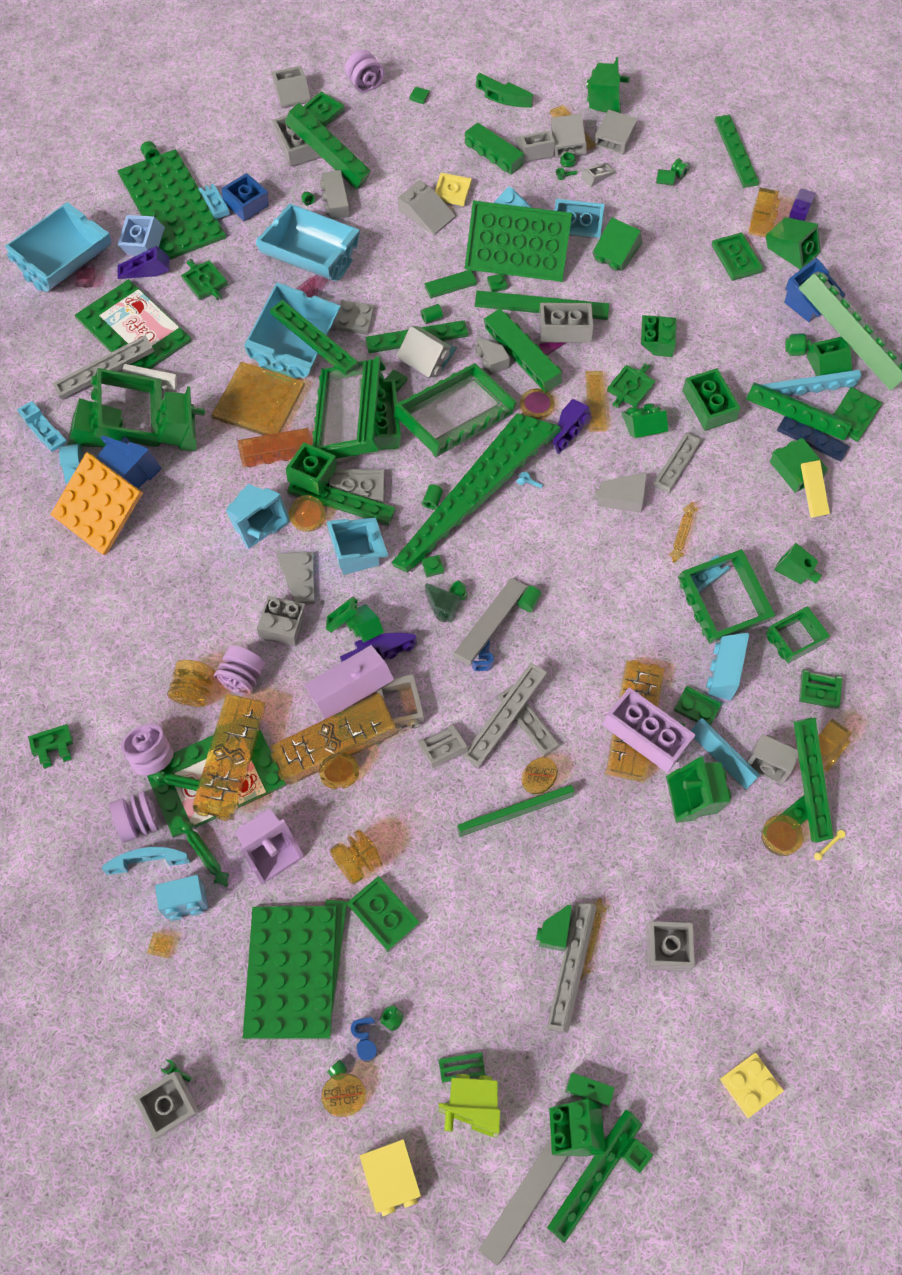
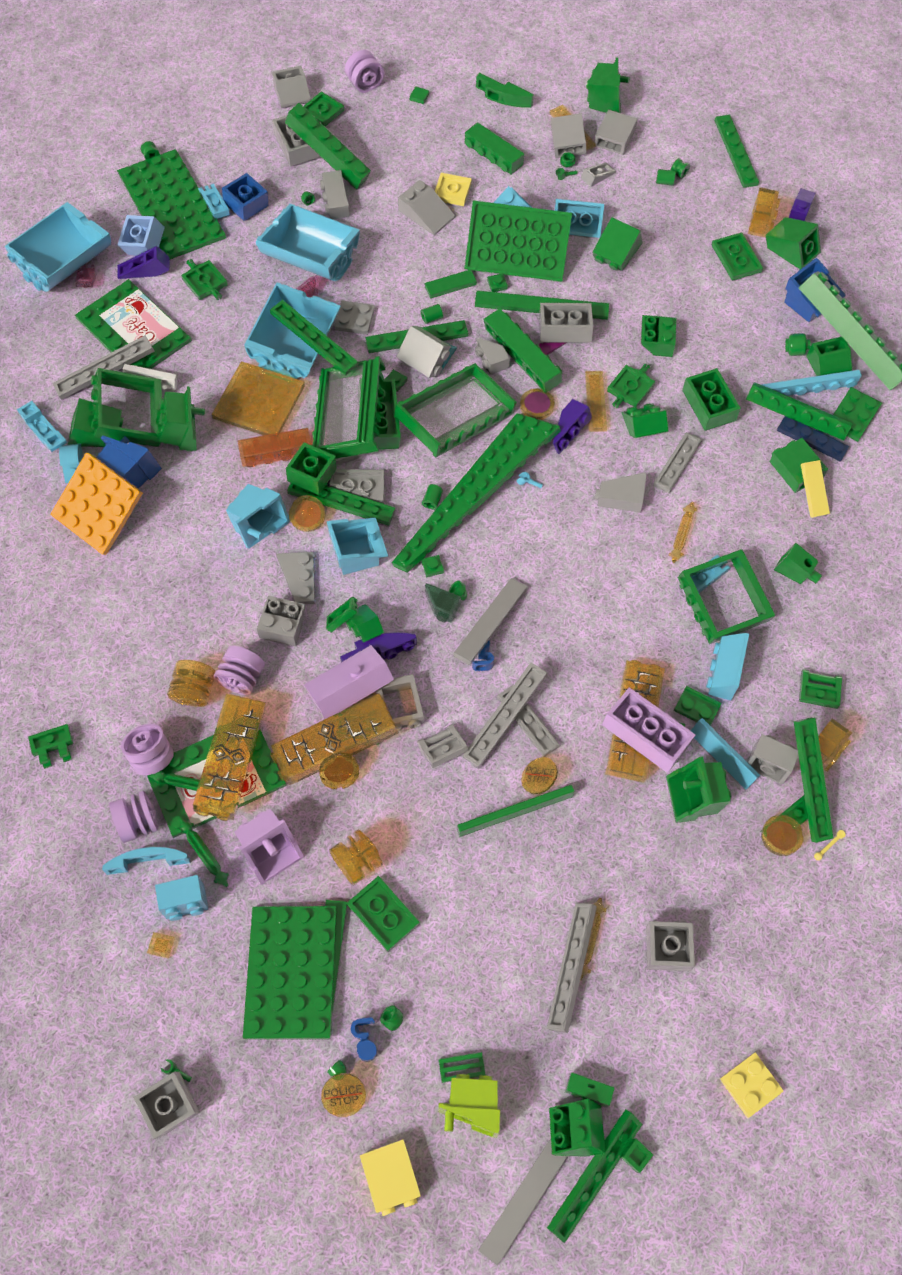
light grey slope [515,131,555,162] -> none
green piece [517,586,542,612] -> none
green slope [536,905,572,952] -> none
green window [766,606,830,664] -> none

